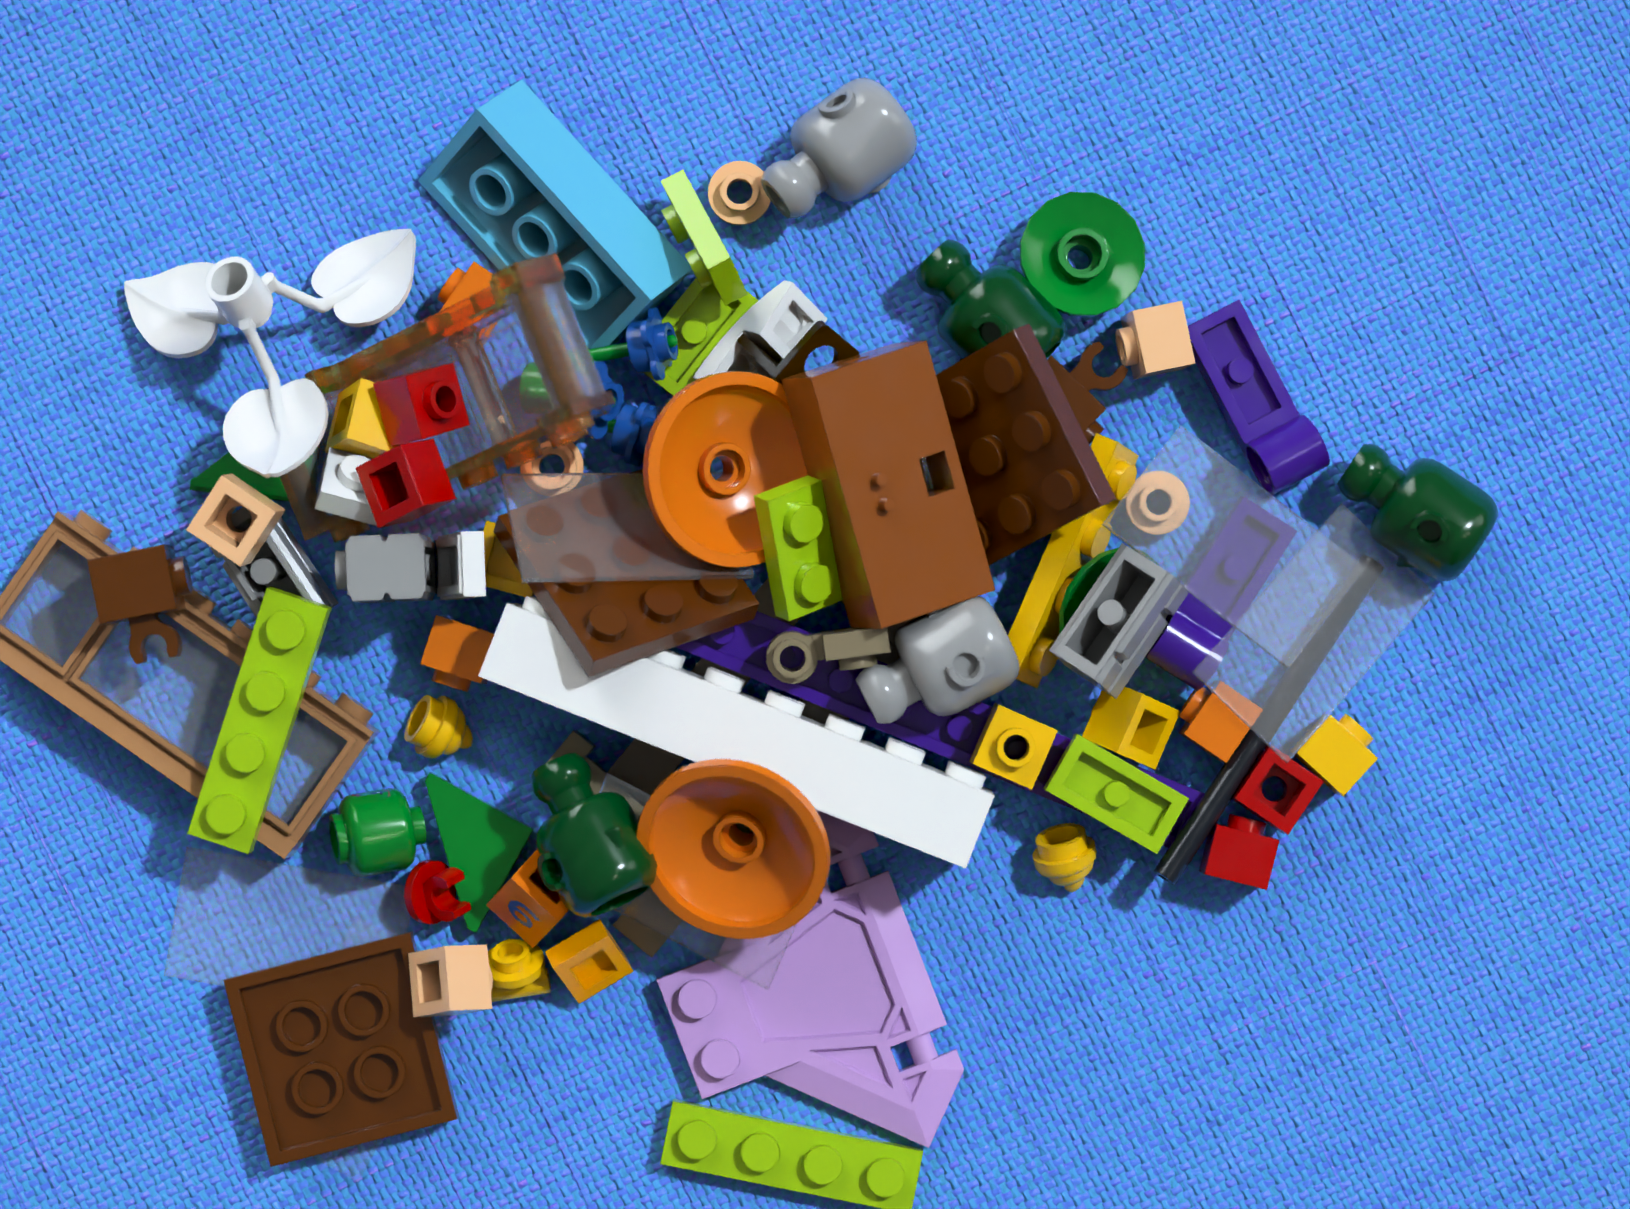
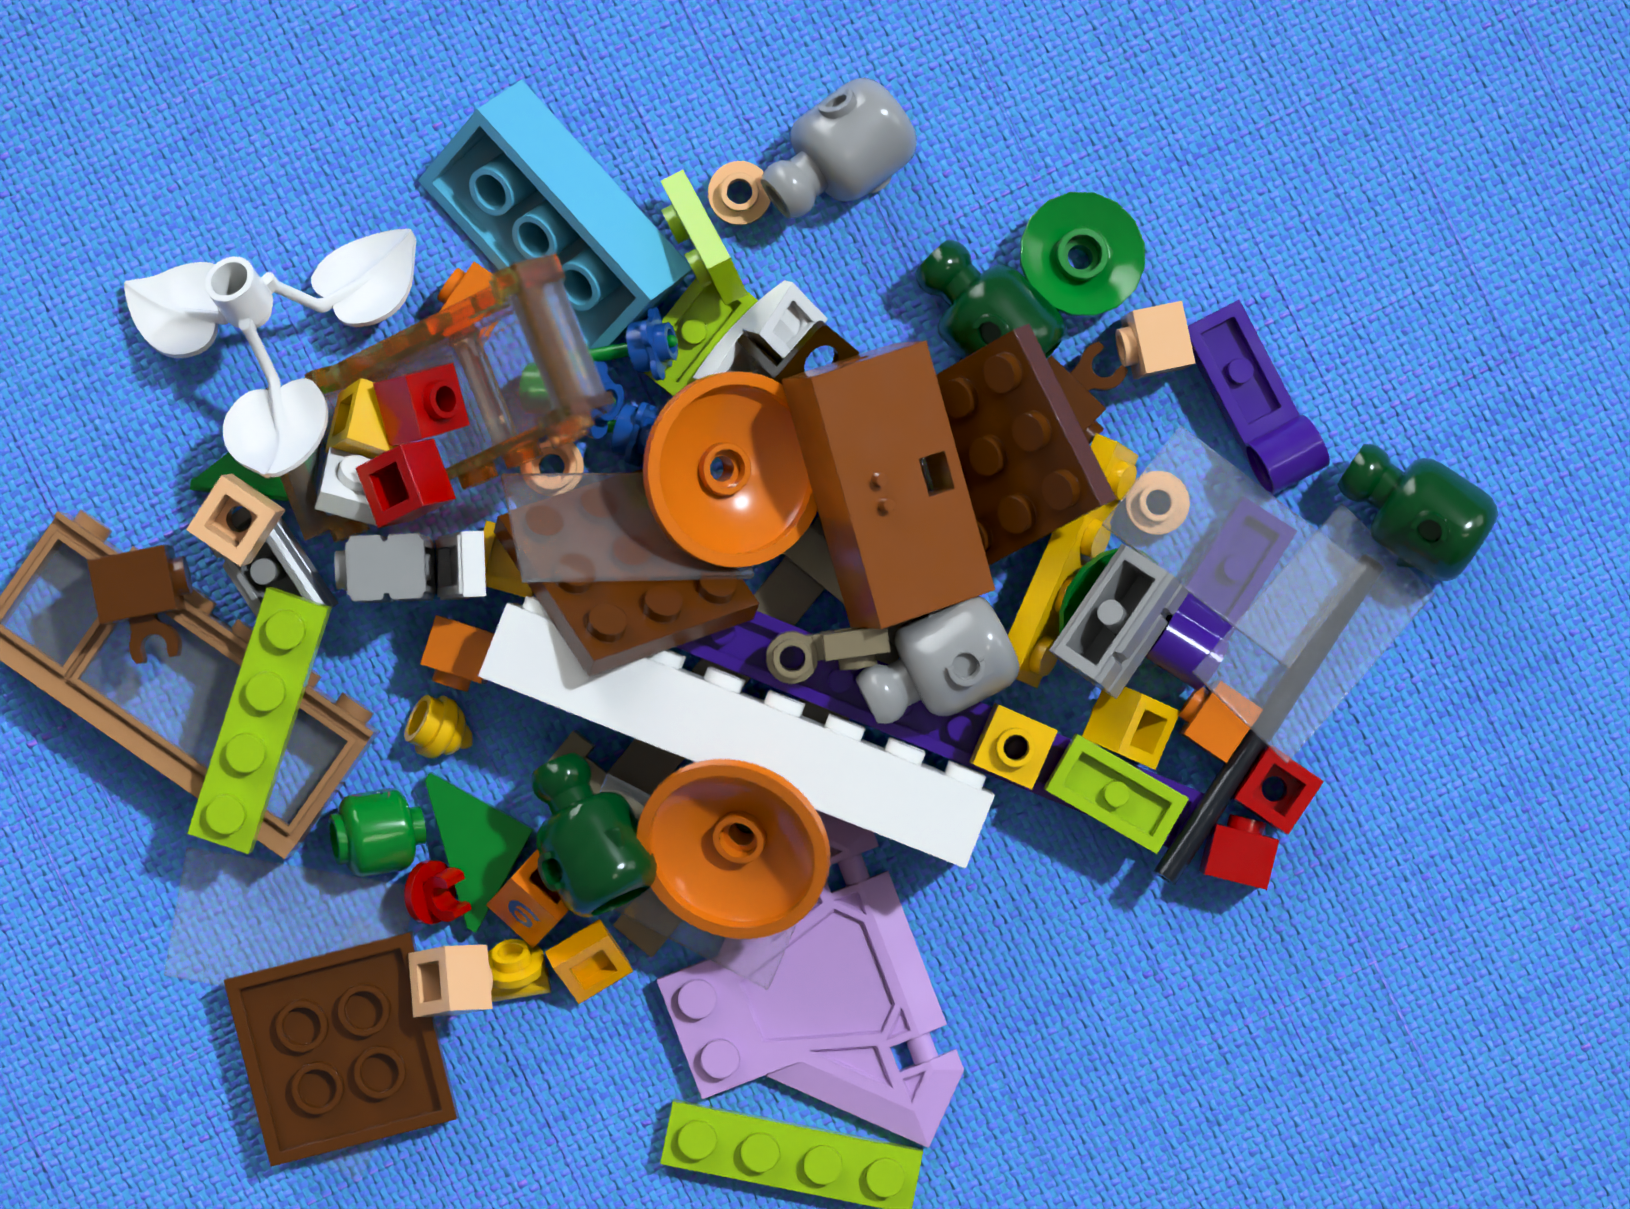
lime plate [754,475,843,621] -> none
yellow plate [1032,823,1097,892] -> none
yellow plate [1290,714,1378,796] -> none

